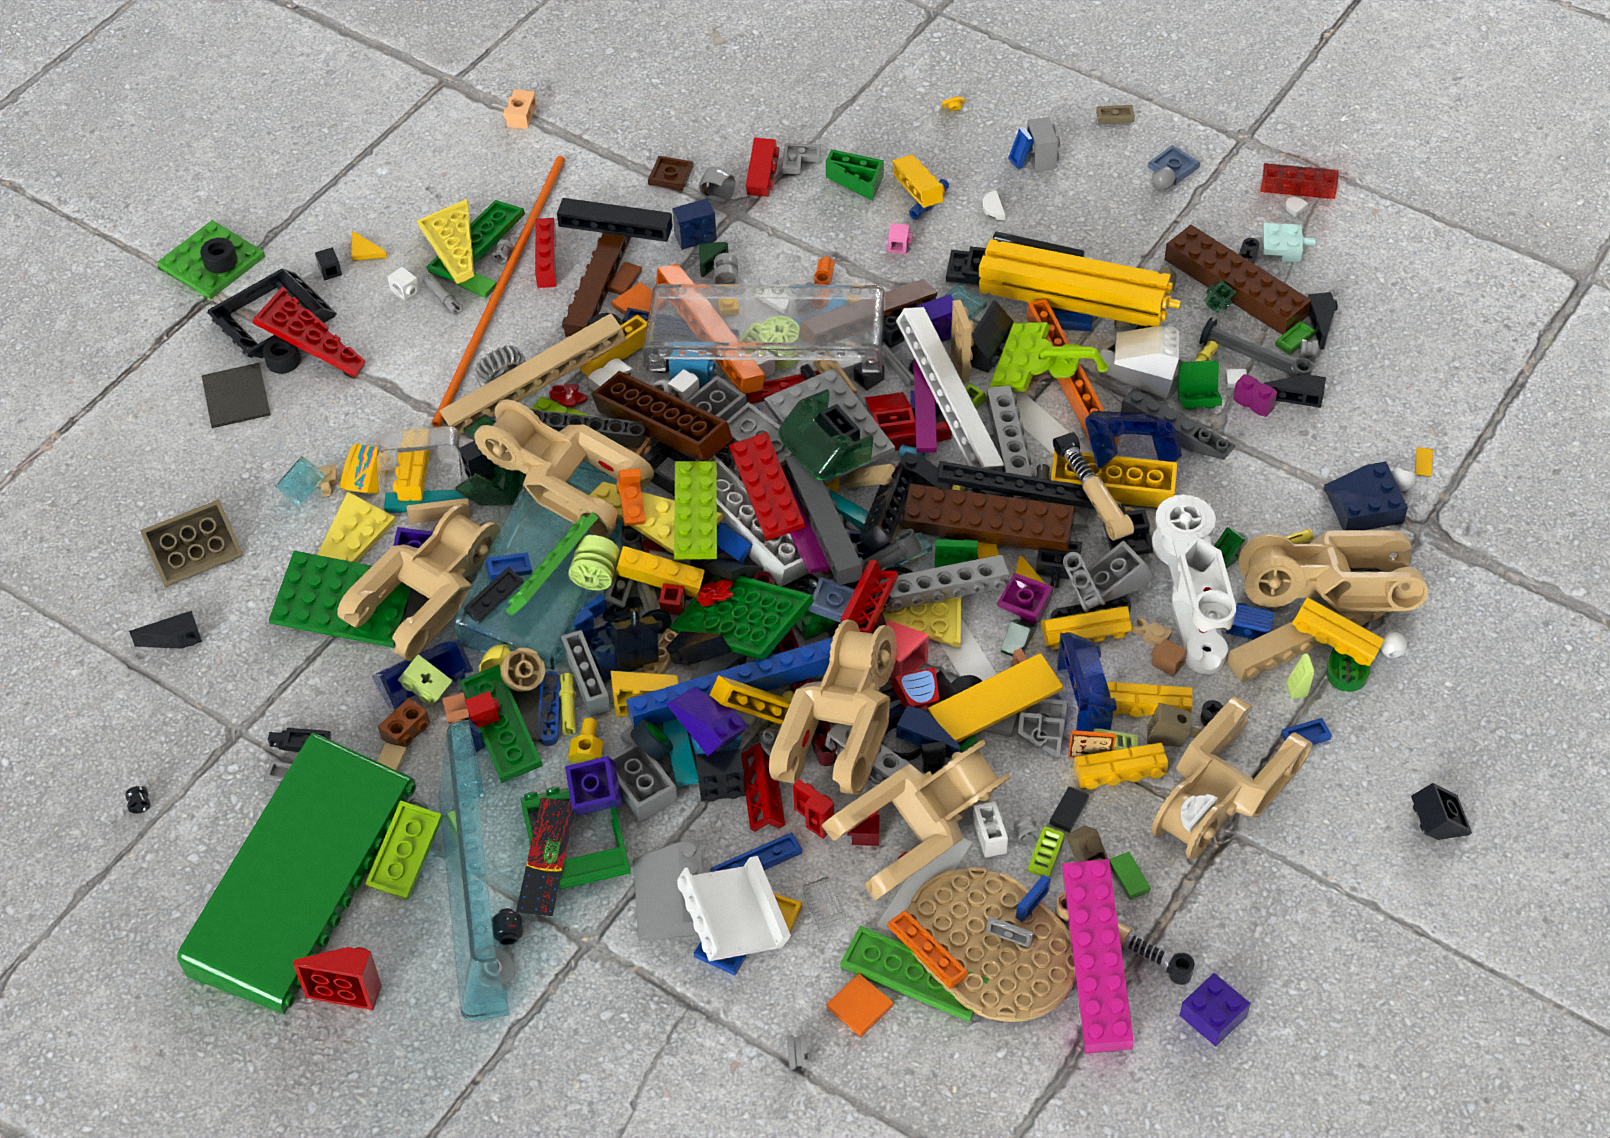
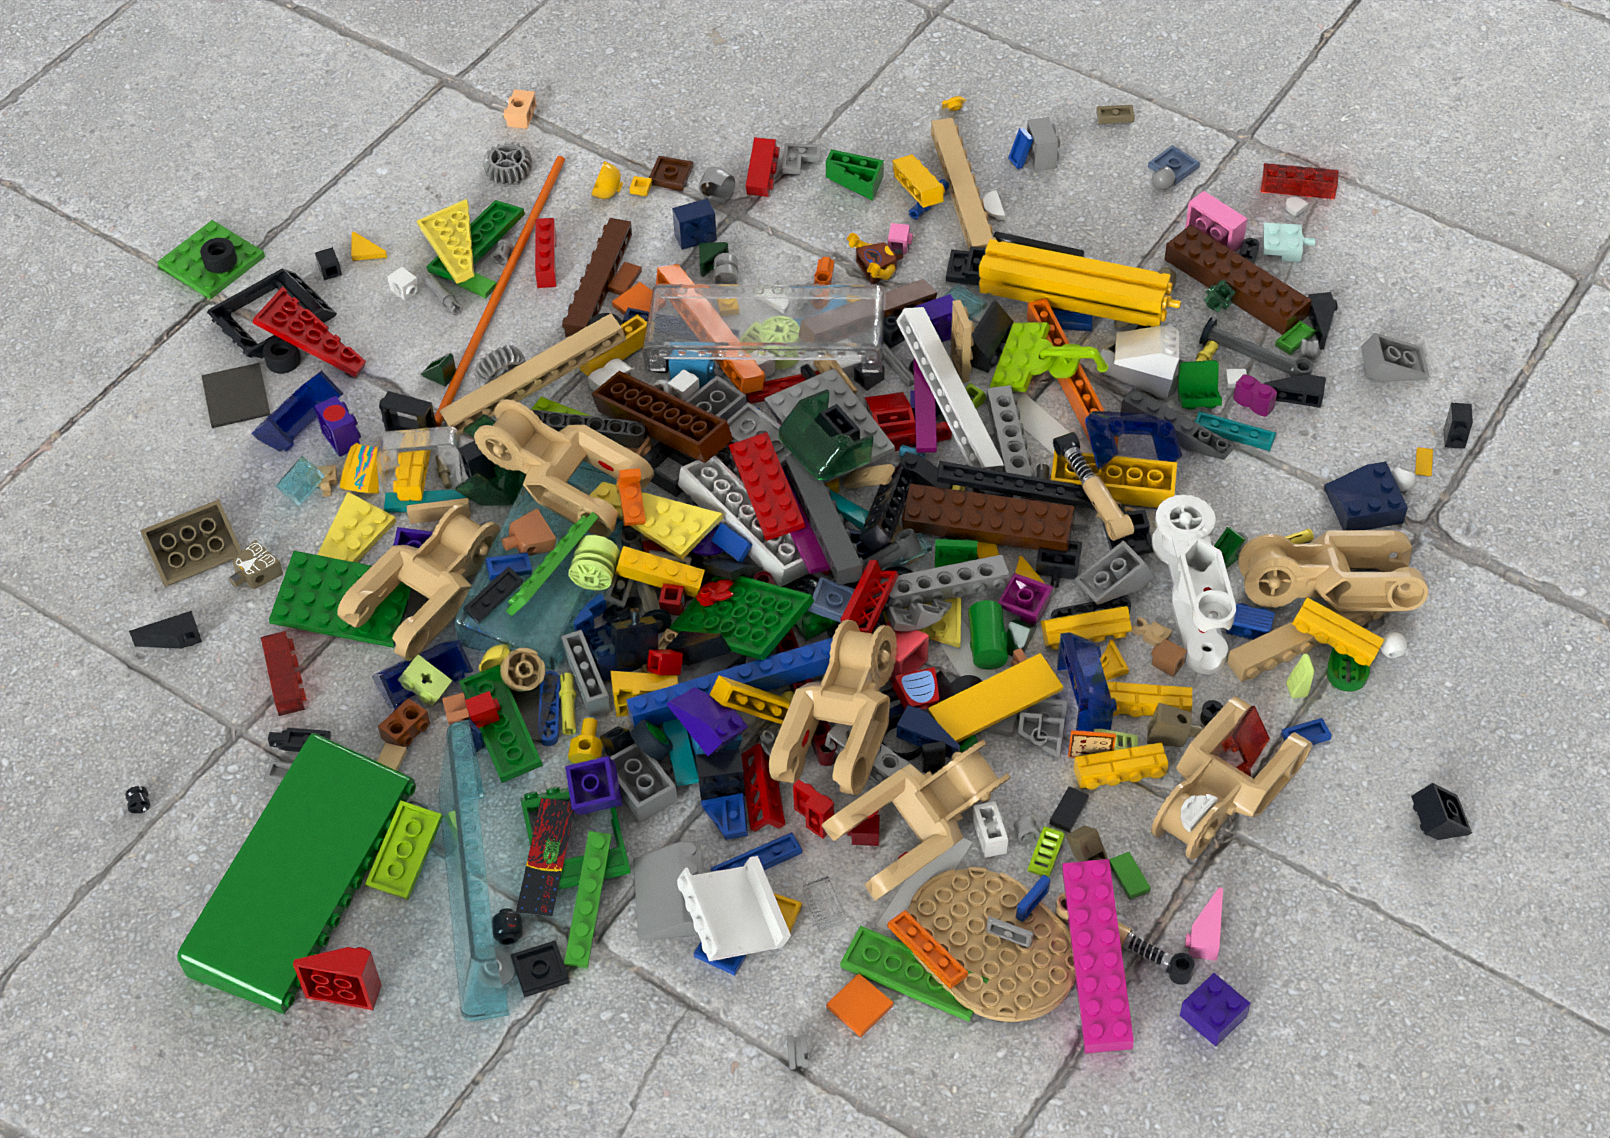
red plate [549,384,588,407] -> none
black brick [557,198,673,242] -> none
lime plate [674,461,717,559] -> none
light grey piece [1063,552,1105,613] -> none
none -> dark tan torso [229,540,283,589]
none -> clear blue windscreen [251,370,343,452]
none -> clear red brick [260,631,307,716]
none -> dark purple brick [315,396,361,457]
none -> black window [379,391,437,438]
none -> dark green slope [421,353,456,387]
none -> dark tan bar [435,454,452,489]
none -> light grey gear [483,142,533,185]
none -> nougat torso [502,508,556,556]
none -> black tile [511,940,569,998]
none -> bright green plate [564,831,612,969]
none -> yellow cylinder [591,161,623,199]
none -> black brick [599,726,634,757]
none -> yellow plate [629,176,652,196]
none -> red brick [647,650,683,675]
none -> blue wing [701,793,748,840]
none -> torso [847,232,903,285]
none -> light grey slope [886,599,952,631]
none -> tan brick [931,118,996,250]
none -> green piece [968,600,1008,670]
none -> yellow tile [1091,639,1129,685]
none -> bright pink brick [1185,191,1247,252]
none -> bright pink slope [1185,887,1223,961]
none -> teal tile [1195,411,1276,451]
none -> clear red flag [1222,706,1270,776]
none -> light grey slope [1361,333,1430,382]
none -> black brick [1443,402,1473,449]

